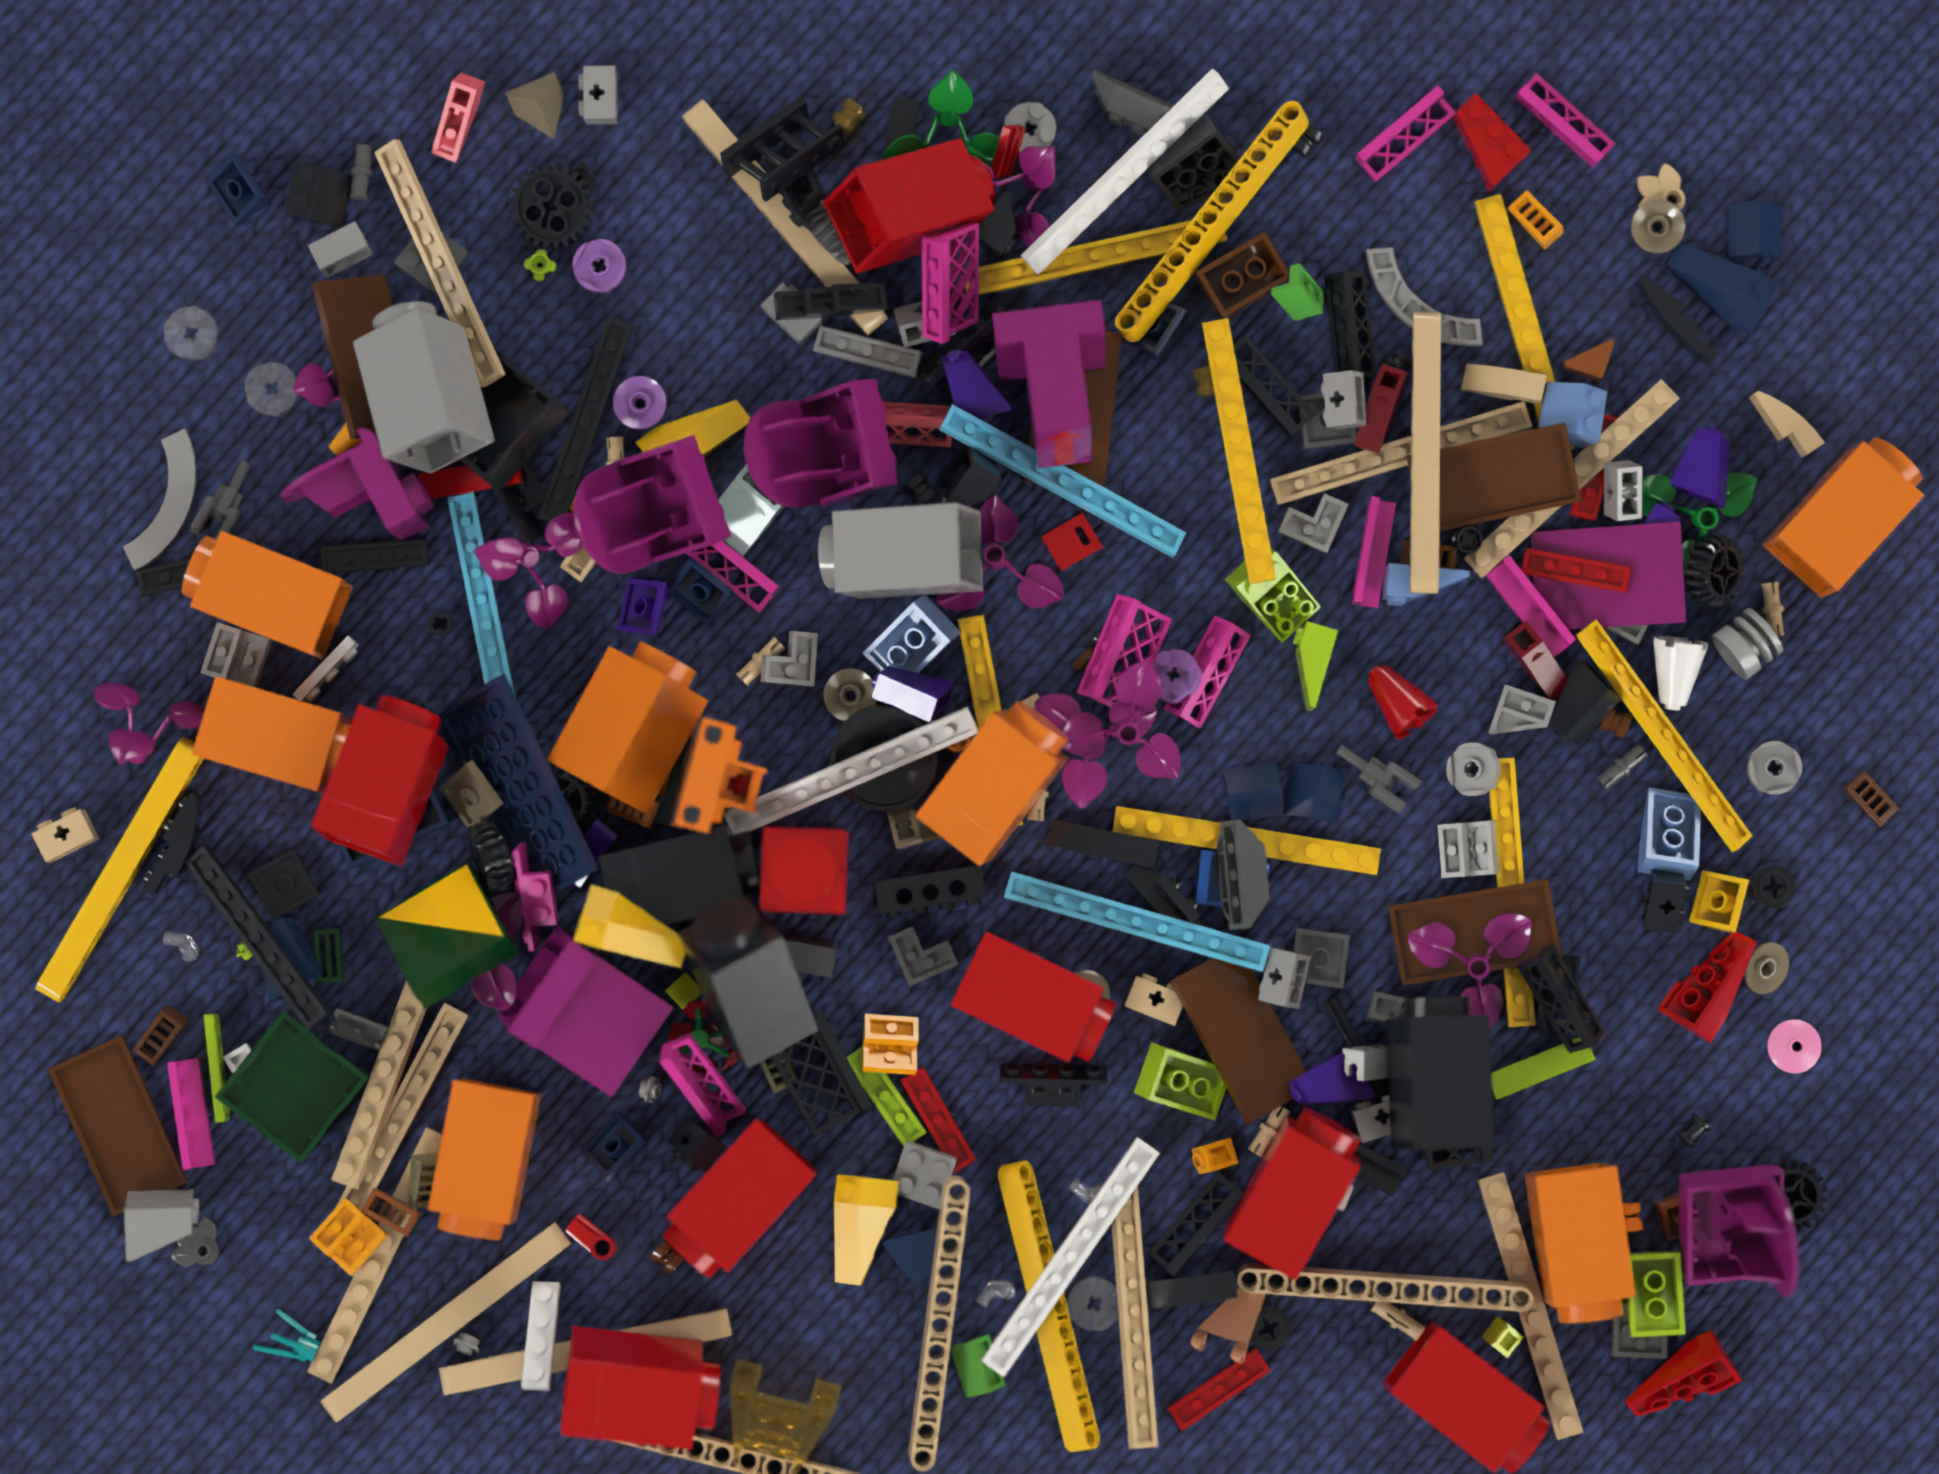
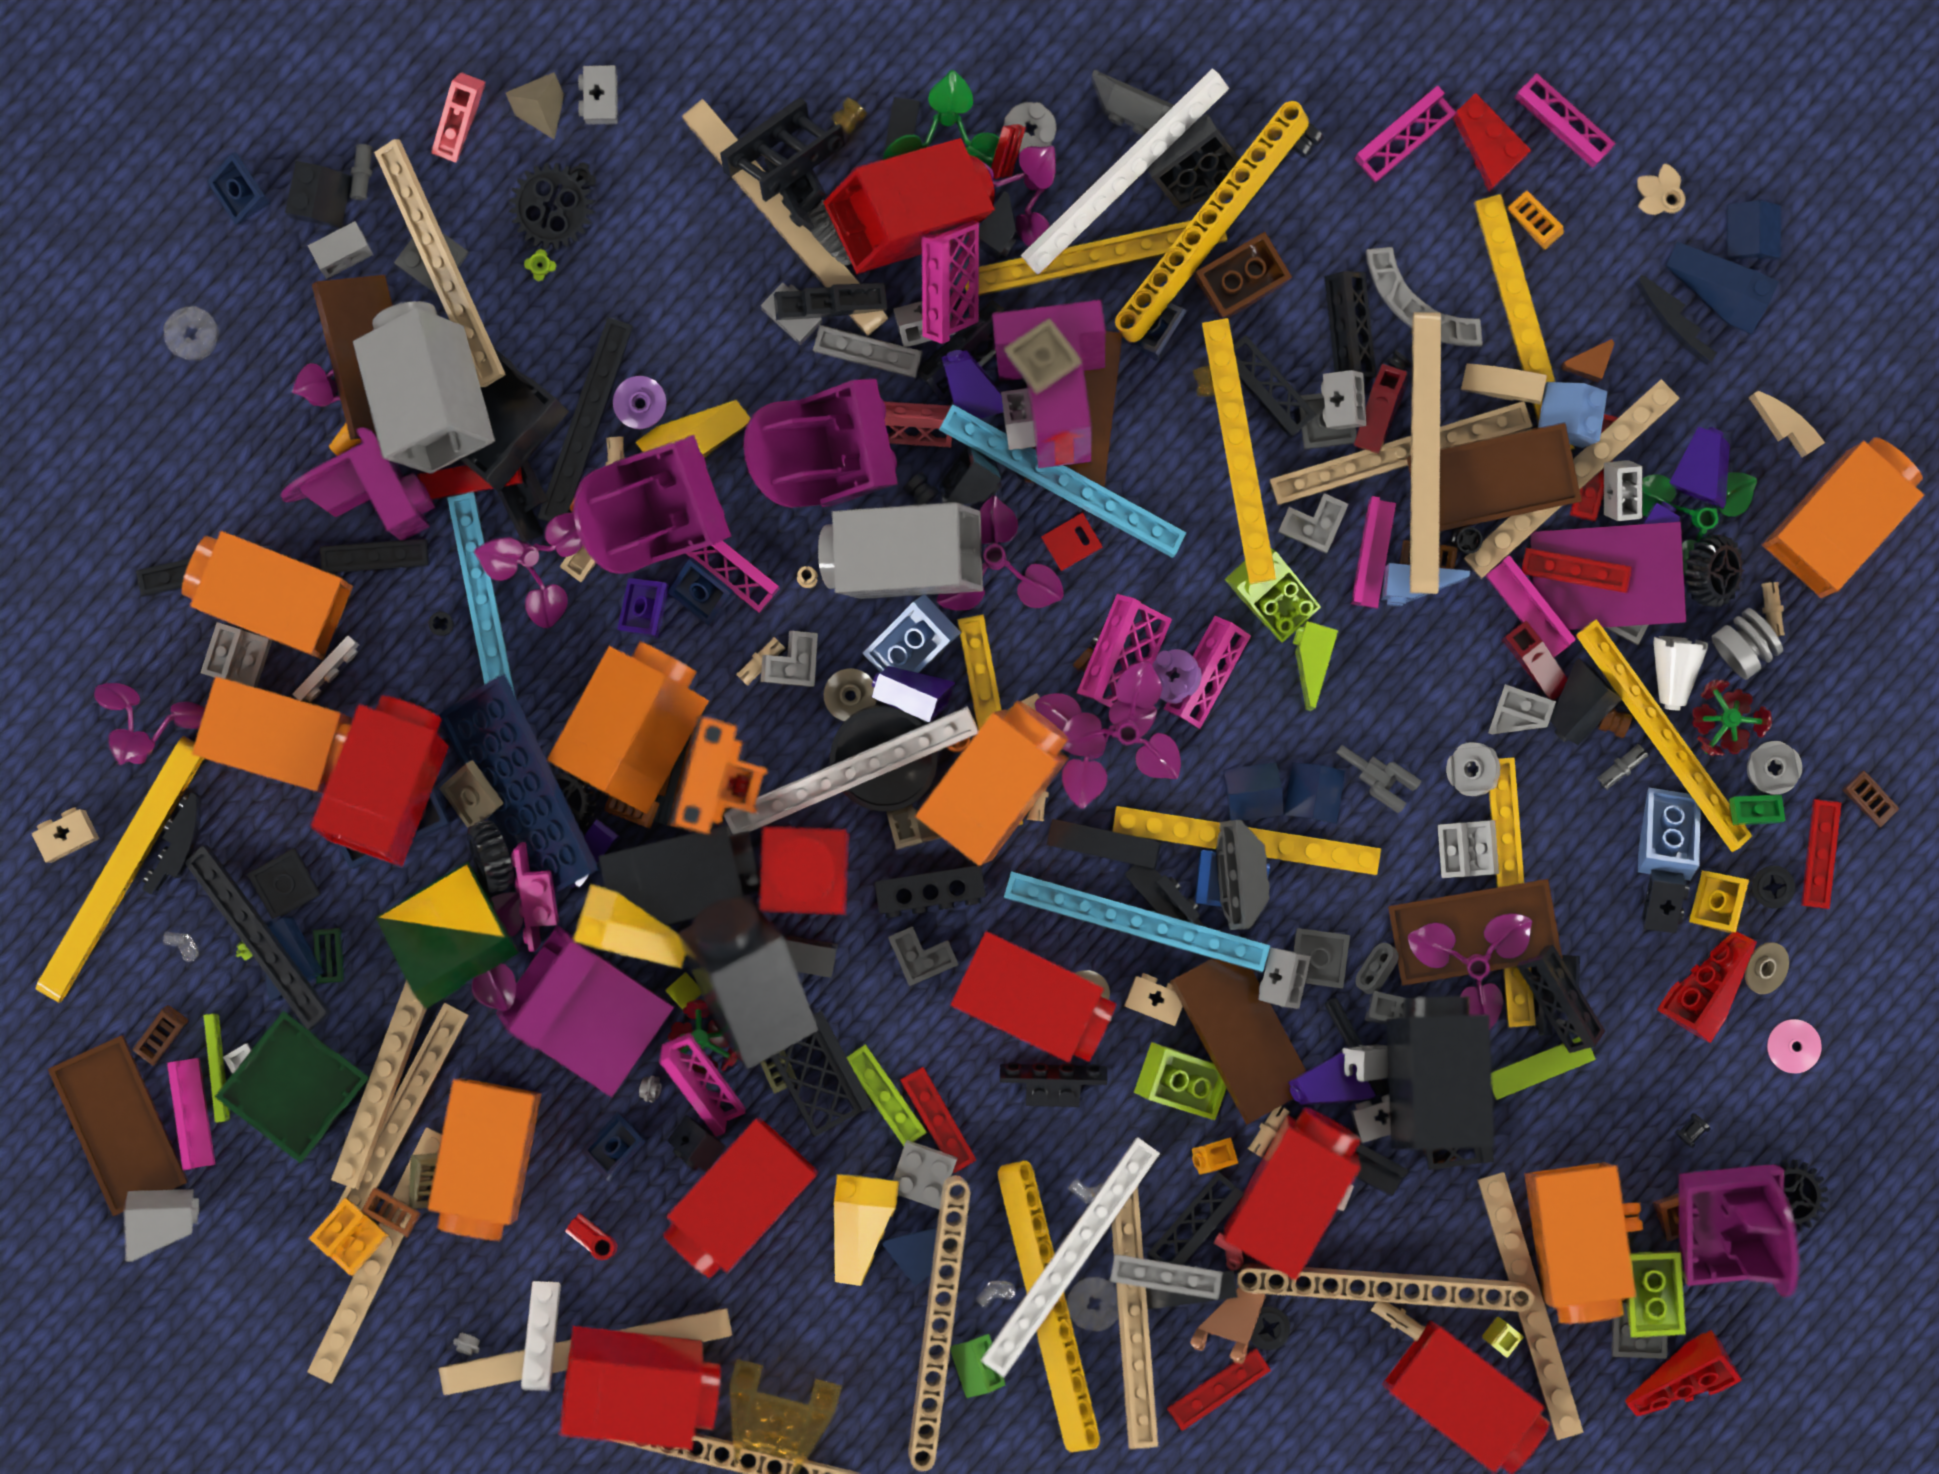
light grey tile [123,429,197,571] -> none
dark grey plate [171,1217,219,1267] -> none
dark grey plant [190,460,252,539] -> none
clear plate [245,362,298,416] -> none
teal plant [253,1309,321,1362] -> none
tan beam [320,1222,572,1423] -> none
dark grey hinge [329,1008,389,1051] -> none
medium lavender plate [573,239,626,293] -> none
reddish brown wheel [649,1239,685,1275] -> none
light aqua slope [718,464,785,556] -> none
light orange slope [862,1014,919,1075] -> none
bright green panel [1271,263,1324,321] -> none
red cone [1367,665,1439,740] -> none
dark tan dish [1631,200,1685,253] -> none
none -> tan pin [797,566,818,588]
none -> light grey brick [1001,388,1036,450]
none -> dark tan plate [1005,318,1081,394]
none -> light grey plate [1110,1254,1222,1299]
none -> coral arm [1213,1232,1244,1271]
none -> dark grey plate [1355,943,1399,994]
none -> dark red plant [1692,679,1772,756]
none -> green plate [1729,795,1786,825]
none -> red tile [1801,799,1841,909]

